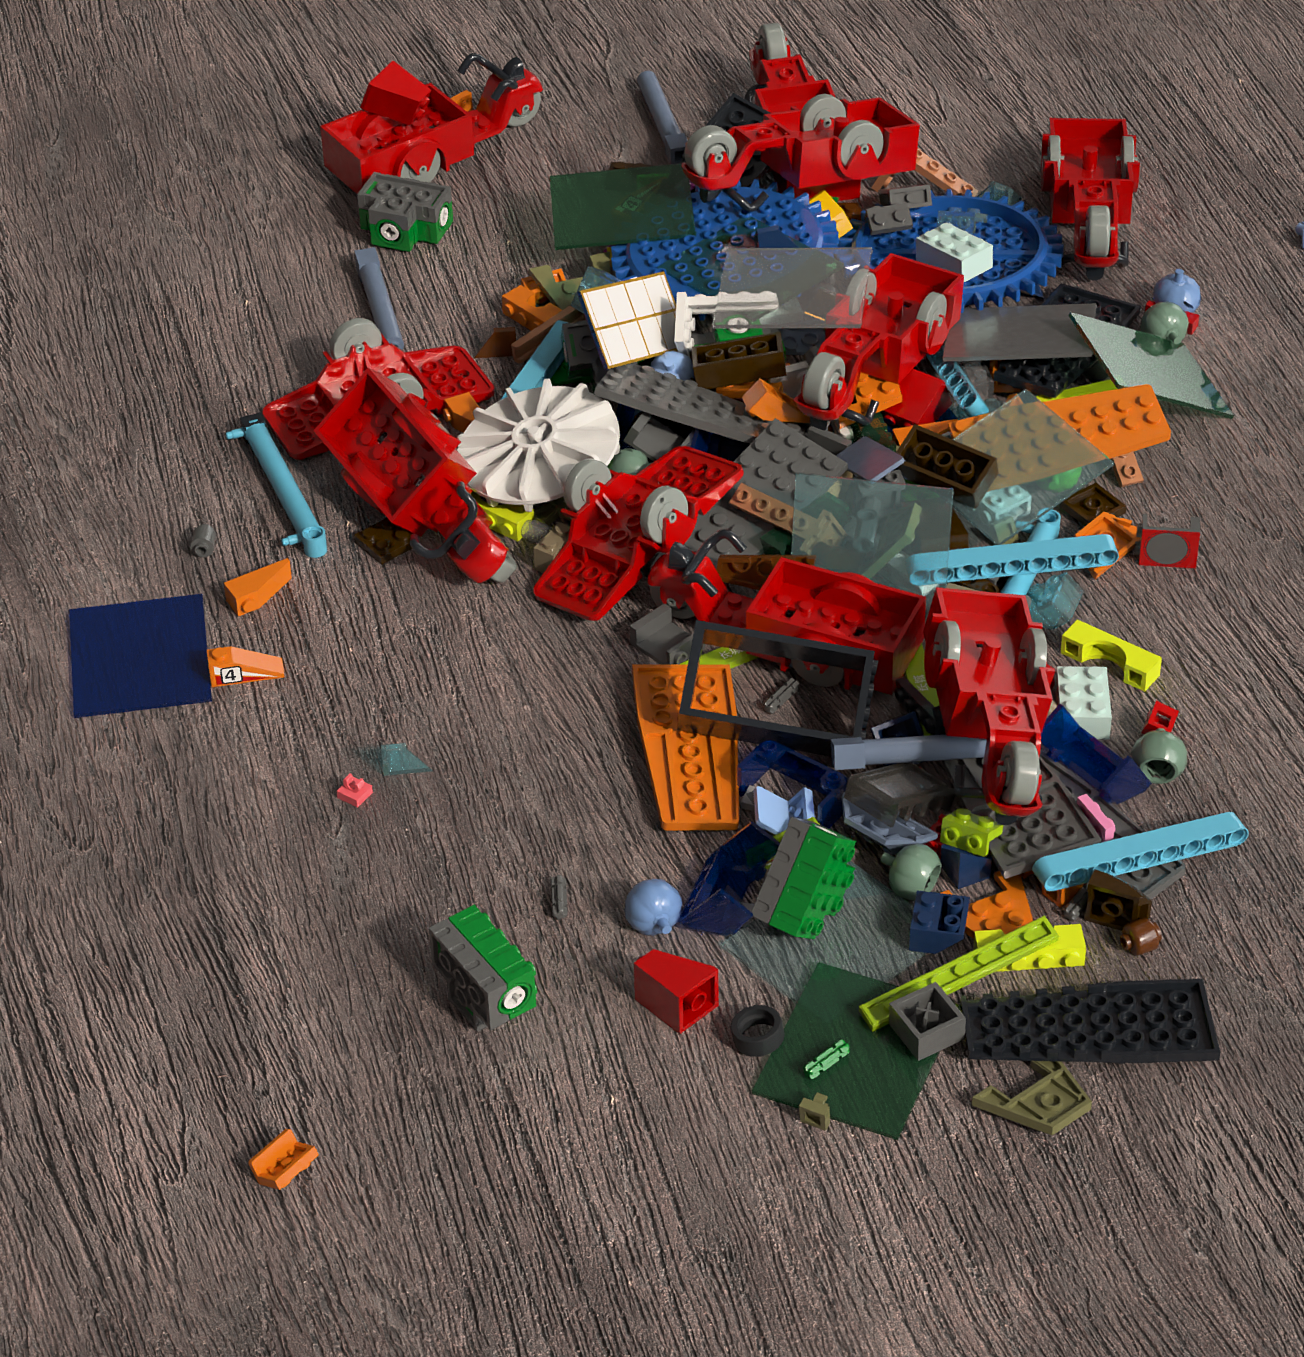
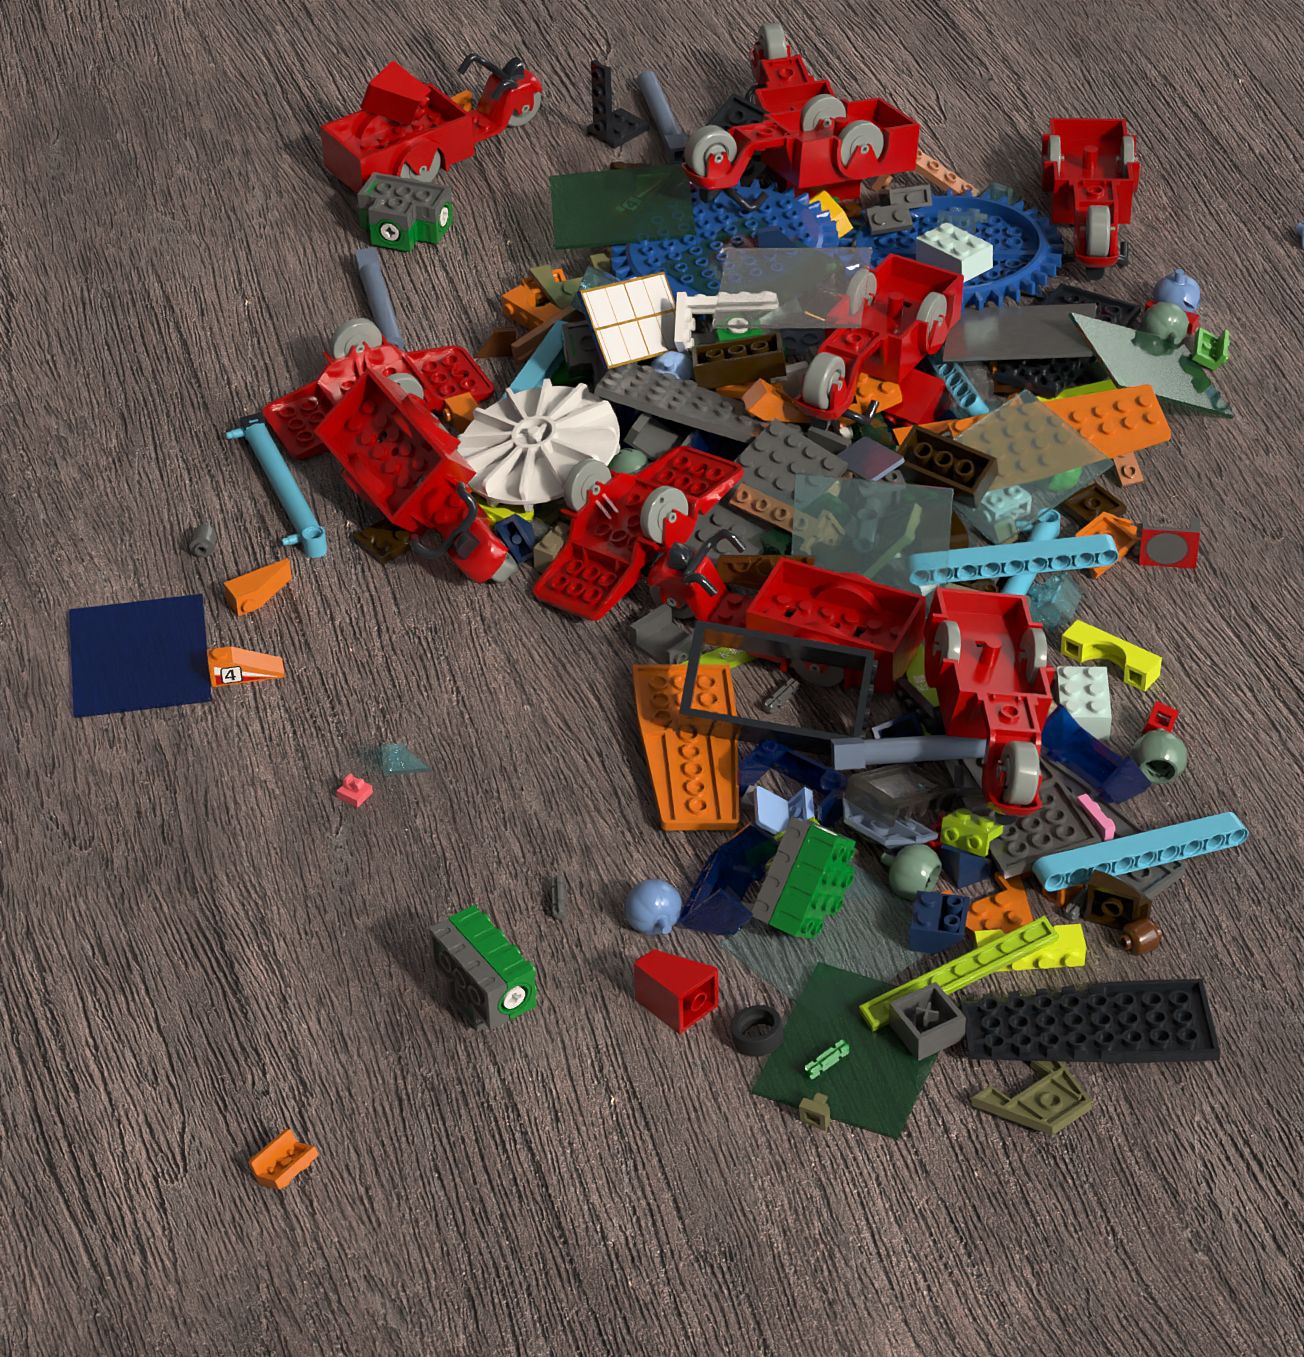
none -> dark blue slope [494,514,537,563]
none -> black bracket [586,60,649,149]
none -> bright green bracket [1192,328,1230,371]

